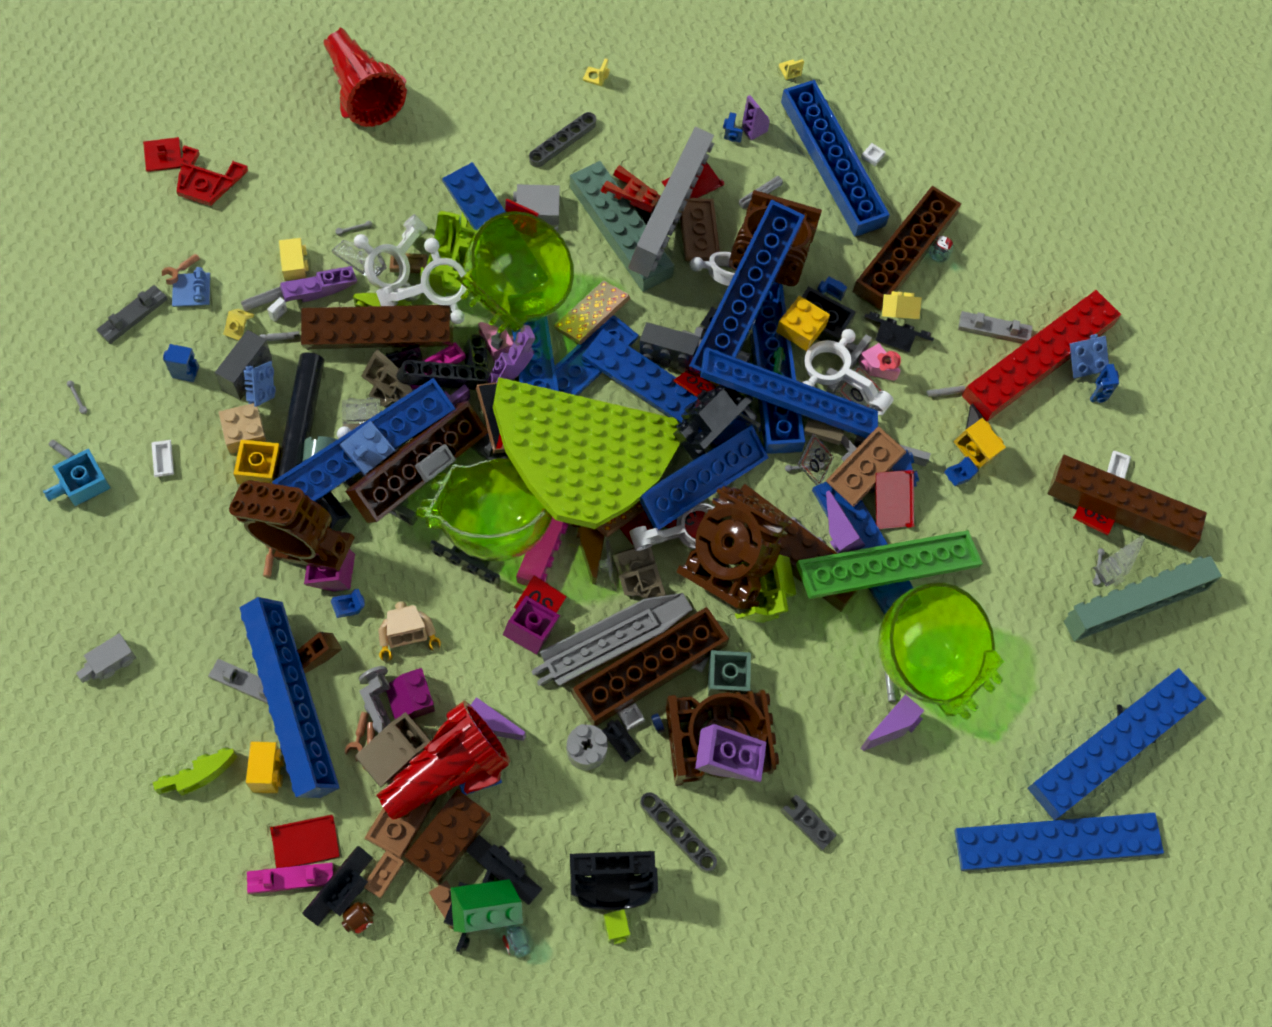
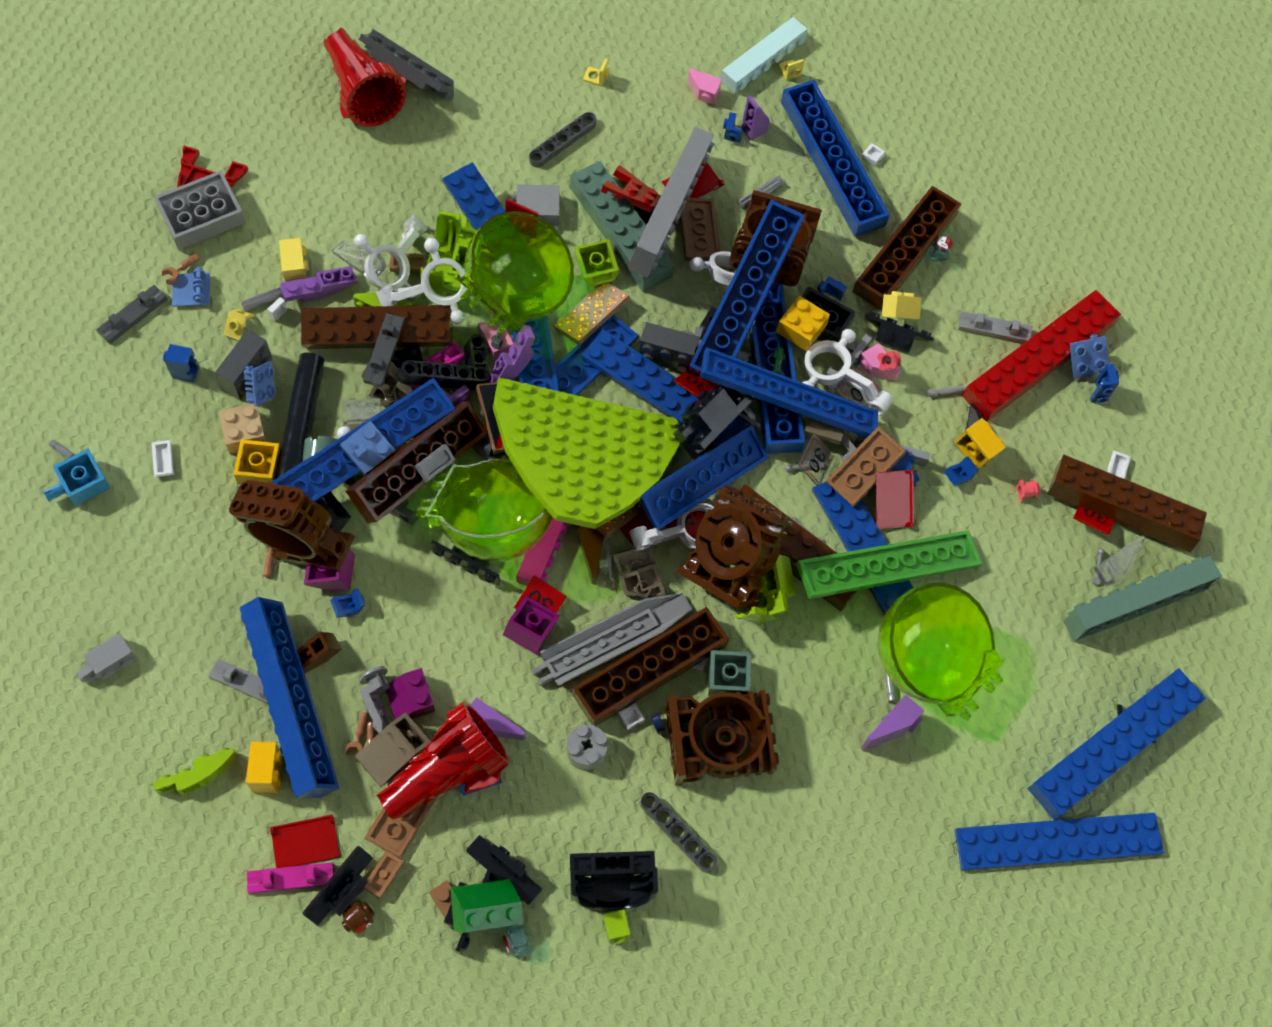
light grey hinge [67,380,88,414] -> none
red piece [143,137,181,172] -> none
light grey wheel [260,331,300,341] -> none
light grey hinge [335,221,372,236] -> none
tan torso [378,602,441,661] -> none
reddish brown brick [404,789,491,886] -> none
black hinge [602,719,642,763] -> none
medium lavender slope [695,724,766,782] -> none
dark grey plate [781,795,836,851] -> none
medium lavender slope [826,490,865,553] -> none
none -> light grey slope [154,170,246,250]
none -> dark grey slope [358,29,454,99]
none -> dark grey hinge [363,313,405,387]
none -> lime slope [574,239,619,286]
none -> bright pink slope [688,68,722,105]
none -> light aqua brick [721,17,807,93]
none -> coral brick [1016,480,1040,502]

